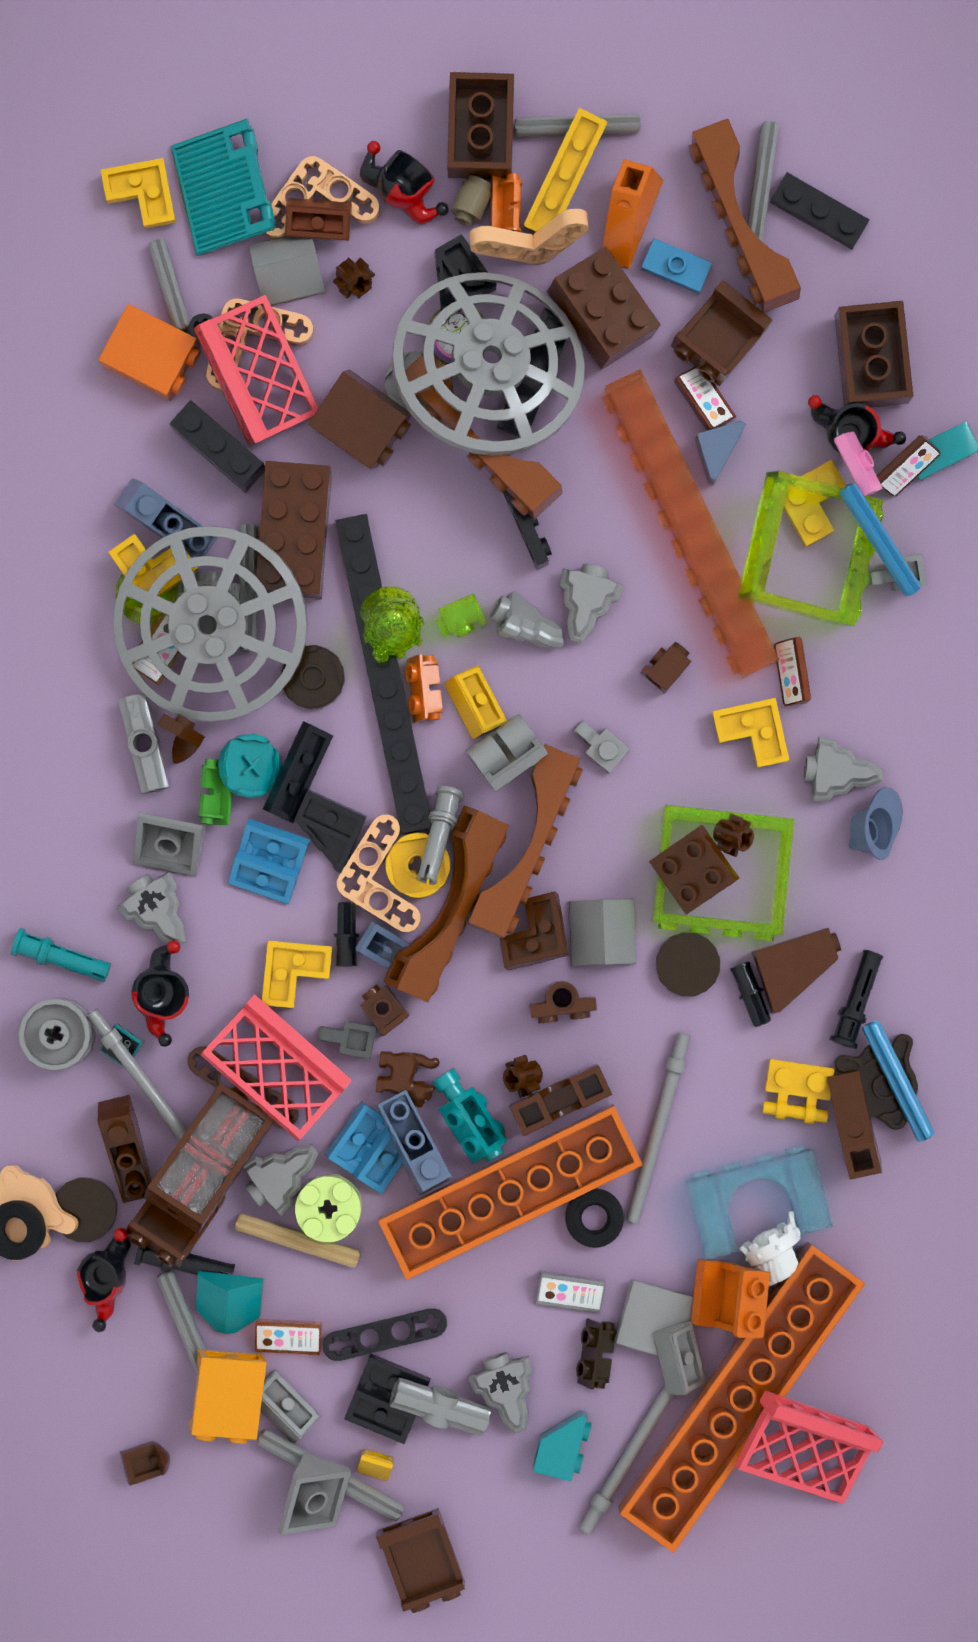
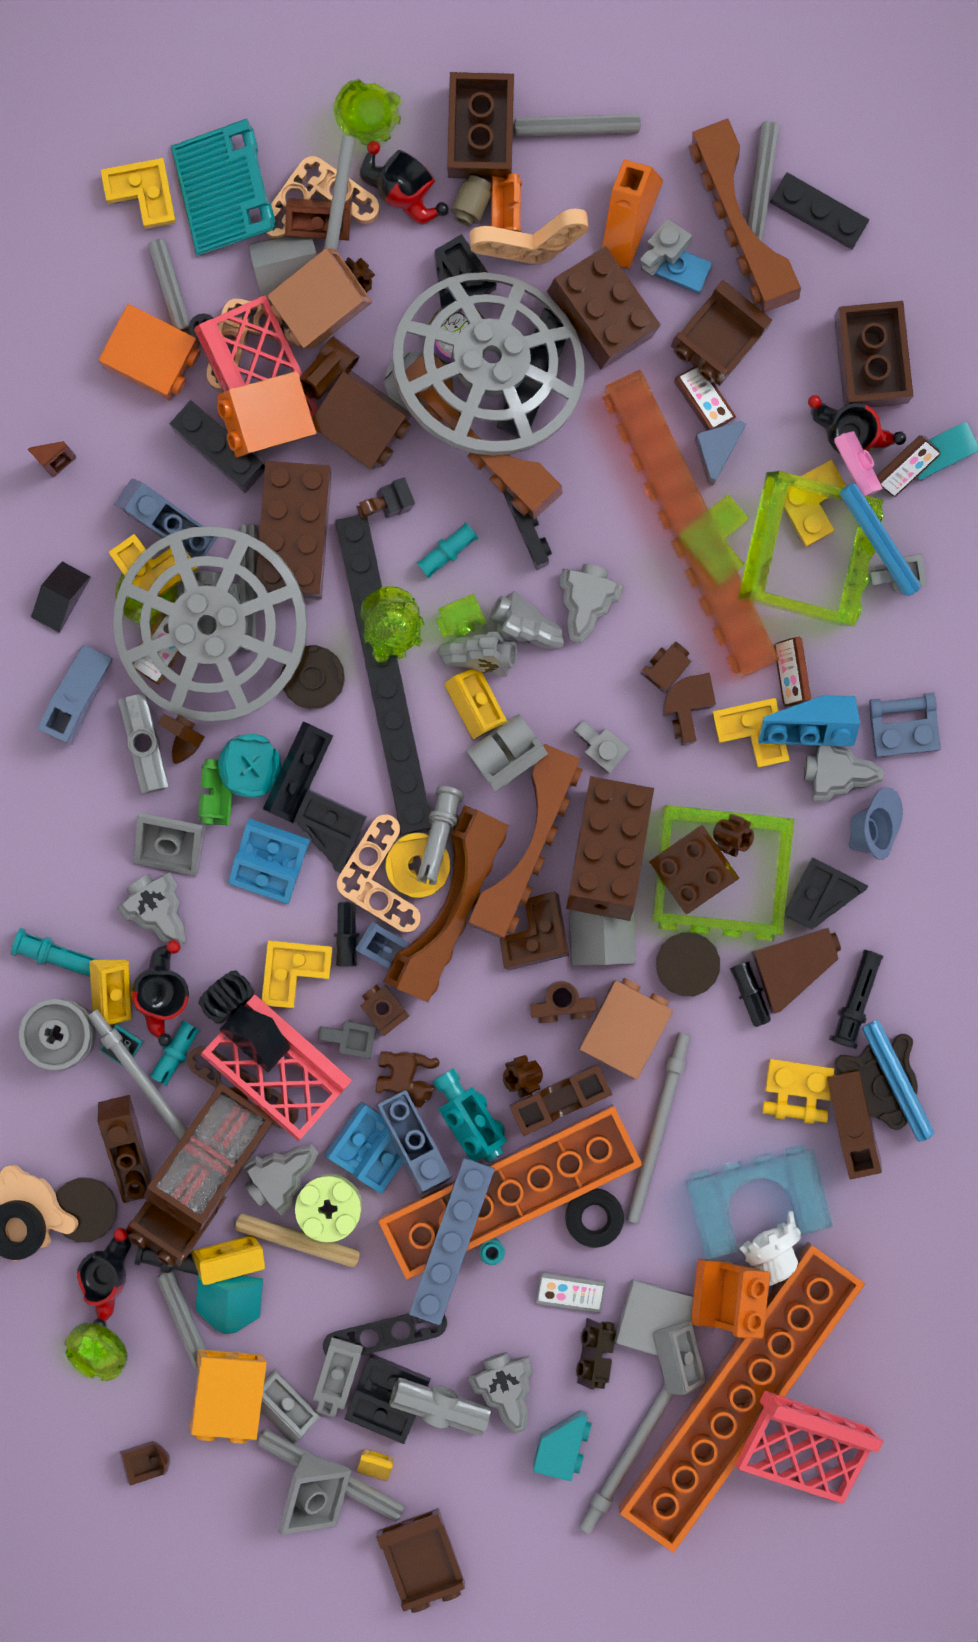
slope [255,1319,322,1355] -> none
orange hinge [405,654,443,722] -> none
yellow plate [523,108,608,233] -> none
none -> copper slope [28,441,76,477]
none -> black slope [31,561,91,633]
none -> sand blue slope [37,645,113,745]
none -> clear neon green tile [64,1323,128,1381]
none -> yellow slope [89,960,132,1025]
none -> teal pin [149,1020,201,1086]
none -> yellow slope [191,1235,265,1285]
none -> black gear [198,970,254,1024]
none -> orange panel [217,371,317,457]
none -> black slope [219,1005,290,1073]
none -> nougat brick [267,248,373,349]
none -> reddish brown piece [300,336,359,400]
none -> light grey hinge [313,1337,363,1418]
none -> light grey bar [324,135,355,250]
none -> clear neon green hair [333,79,401,145]
none -> black piece [357,477,415,519]
none -> sand blue plate [409,1157,495,1325]
none -> teal pin [416,522,479,579]
none -> light grey rock [438,632,517,676]
none -> teal pin [479,1238,505,1265]
none -> reddish brown brick [566,776,654,921]
none -> nougat brick [578,978,673,1080]
none -> light grey plate [640,218,693,276]
none -> reddish brown brick [663,672,716,746]
none -> clear neon green plate [678,494,749,586]
none -> dark azure slope [758,695,860,747]
none -> black wing [782,857,868,930]
none -> sand blue plate [869,692,941,758]

